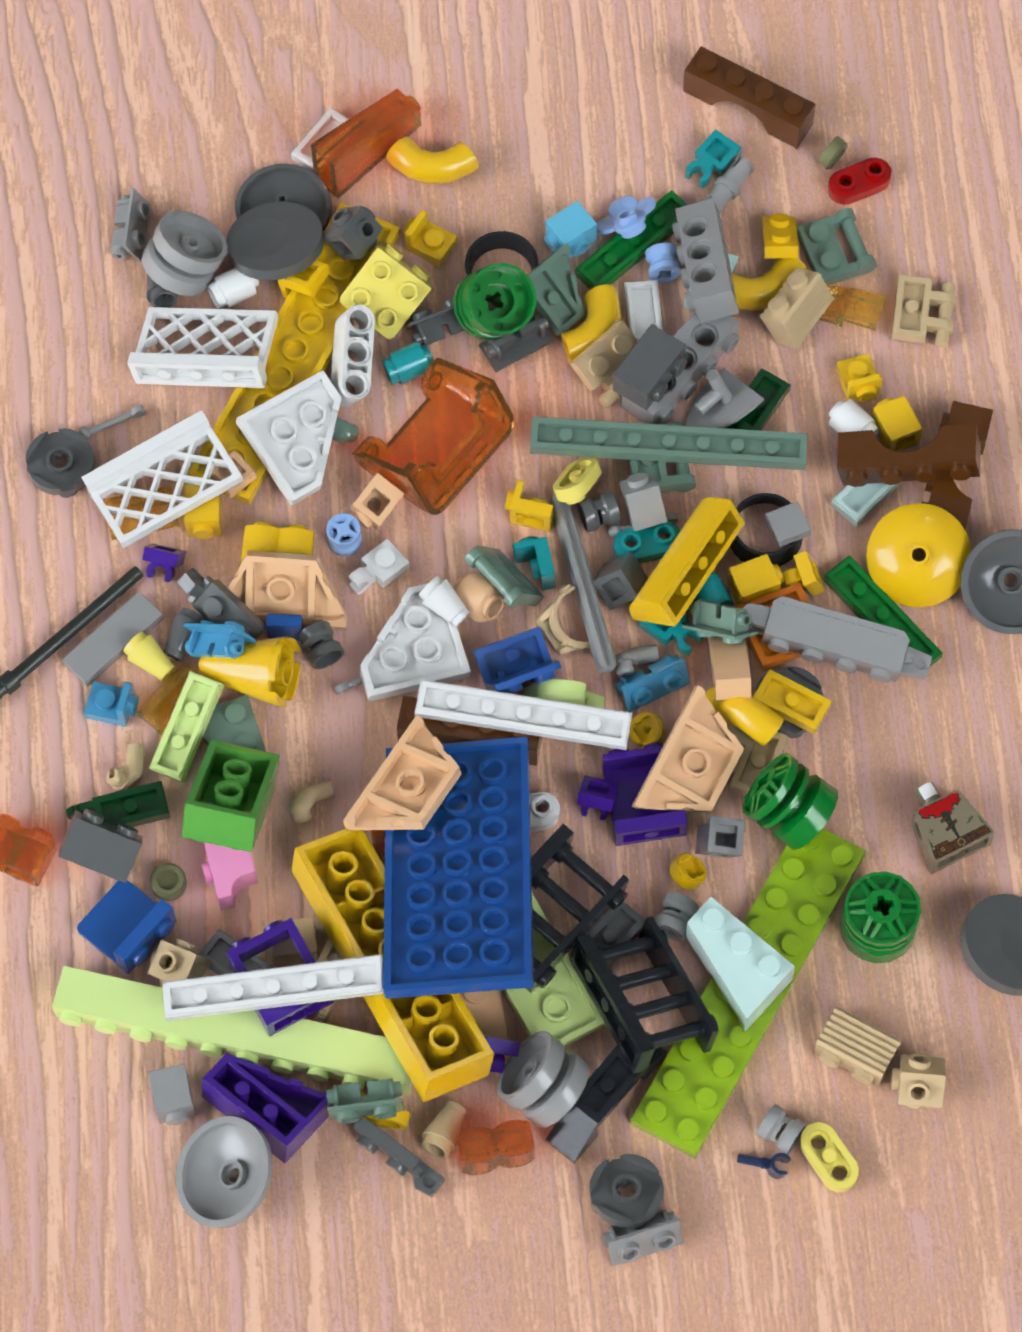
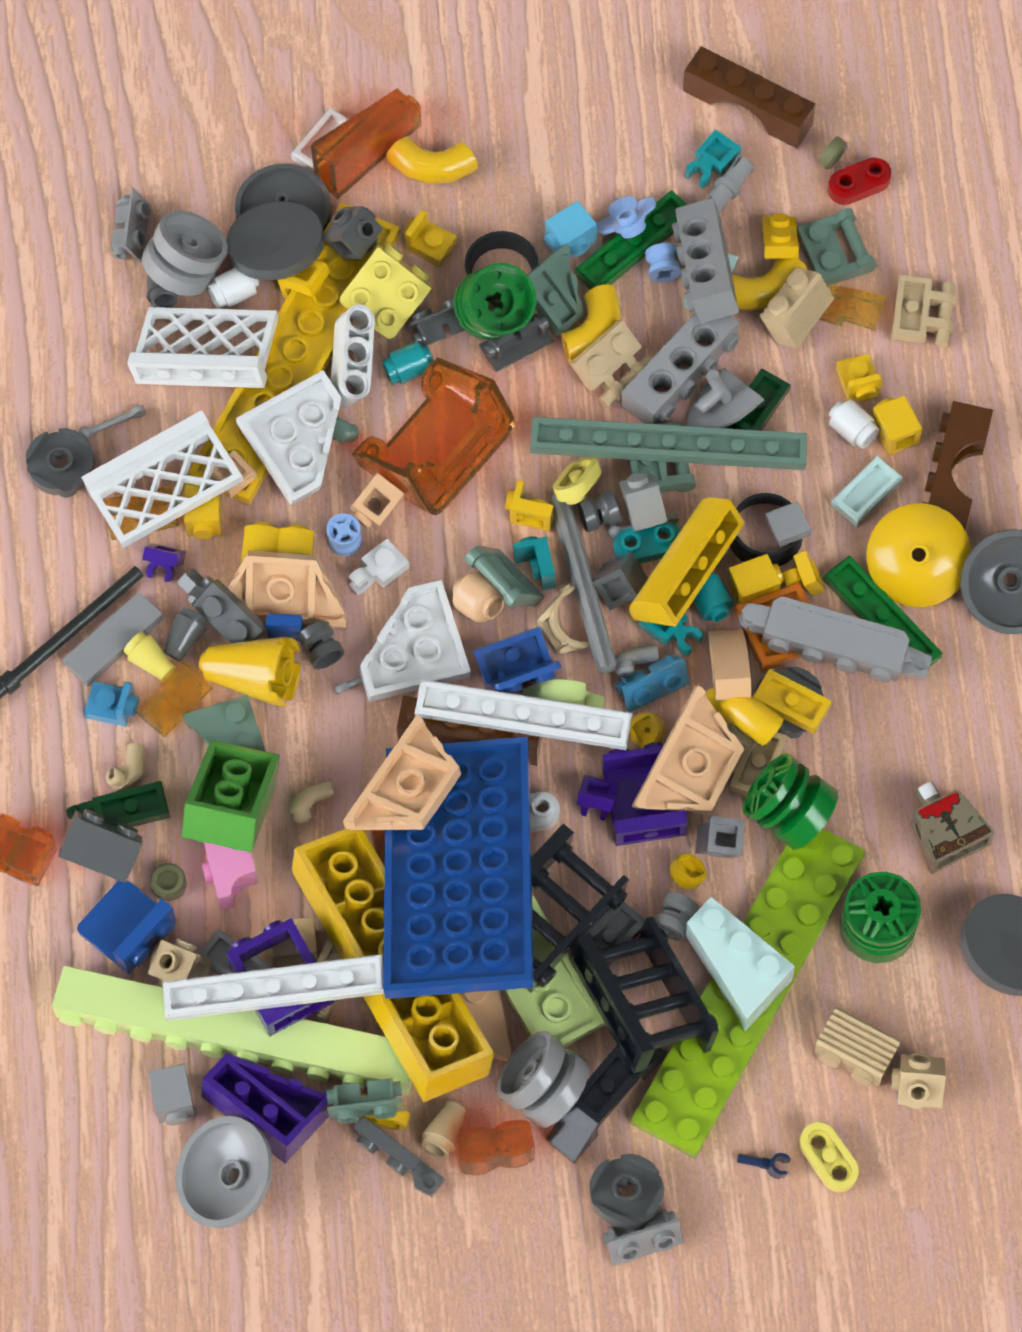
yellowish green tile [149,671,224,783] -> none
dark azure hinge [183,620,256,659] -> none
white cone [419,575,470,627] -> none
dark purple tile [485,1037,520,1073] -> none
dark grey brick [613,324,687,411] -> none
white tile [624,280,663,341] -> none
sand green hinge [683,599,759,644] -> none
light grey wheel [756,1104,807,1155] -> none
reddish brown arch [837,423,981,487] -> none

